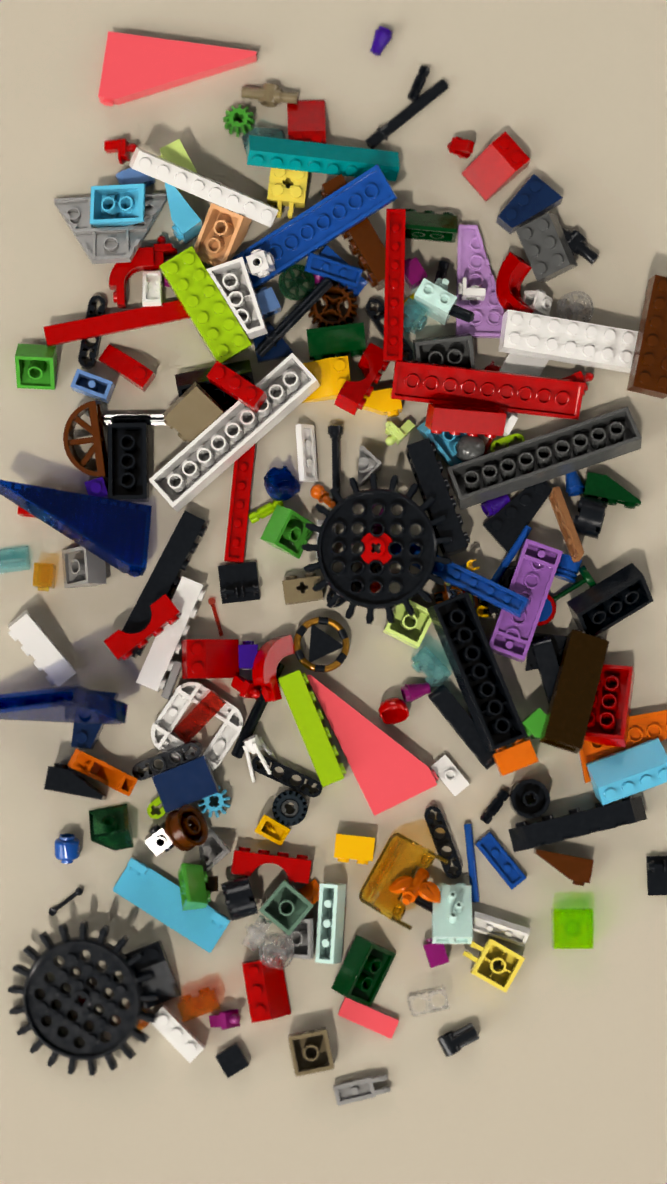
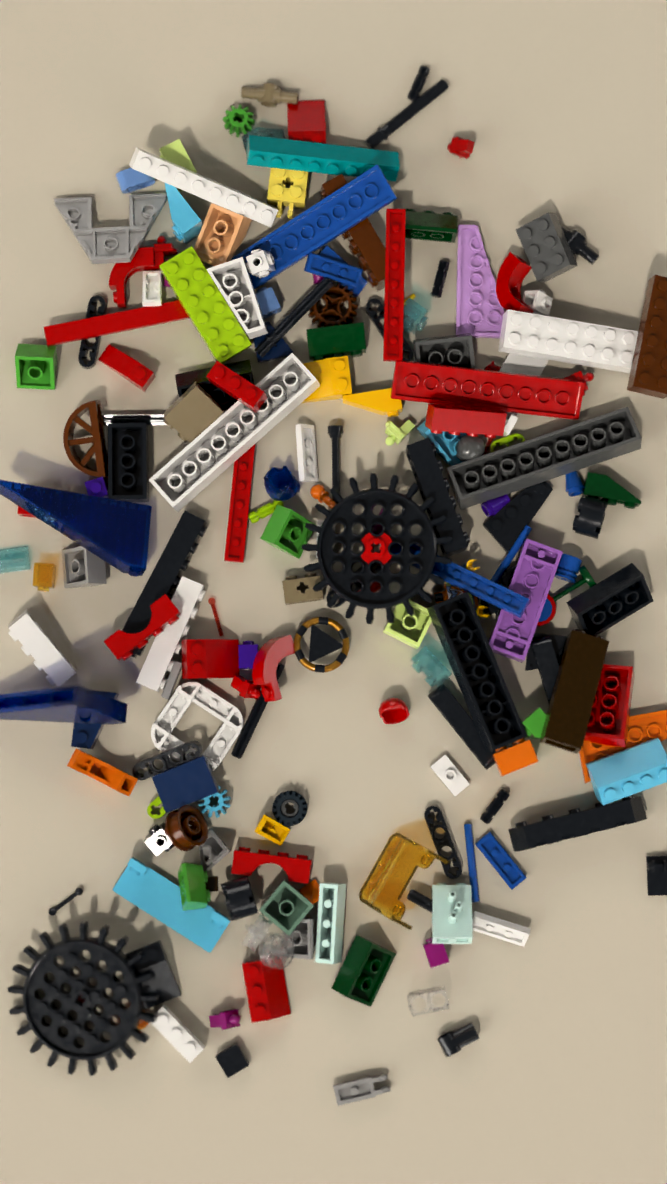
black slope [44,763,107,800] -> none
blue head [55,834,80,864] -> none
medium blue brick [71,369,115,404] -> none
clear green slope [89,804,134,851] -> none
medium azure slope [90,184,145,228] -> none
coral slope [98,31,257,106] -> none
red piece [104,139,138,165] -> none
clear red tile [173,689,226,743] -> none
clear orange brick [177,987,221,1022] -> none
black hinge [218,562,260,604] -> none
white plant [242,734,277,783] -> none
black beam [252,756,322,797] -> none
clear green wheel [278,264,315,301] -> none
lime brick [278,670,346,787] -> none
dark tan brick [288,1027,334,1077] -> none
coral slope [307,674,439,816] -> none
red arch [334,342,390,415] -> none
yellow brick [334,834,375,865] -> none
coral tile [338,997,399,1039] -> none
light grey slope [358,446,382,487] -> none
dark purple cone [370,26,393,56] -> none
orange plant [389,868,441,905] -> none
magenta cone [401,682,431,703] -> none
magenta brick [404,257,428,290] -> none
light aqua piece [412,278,475,326] -> none
white bracket [458,277,486,301] -> none
slope [461,131,530,201] -> none
light yellow hinge [463,938,525,993] -> none
dark blue wedge [496,174,563,234] -> none
black brick [509,779,550,818] -> none
reddish brown slope [534,849,594,886] -> none
medium nougat tile [548,486,584,563] -> none
clear neon green brick [551,908,593,949] -> none
clear wheel [557,291,594,323] -> none

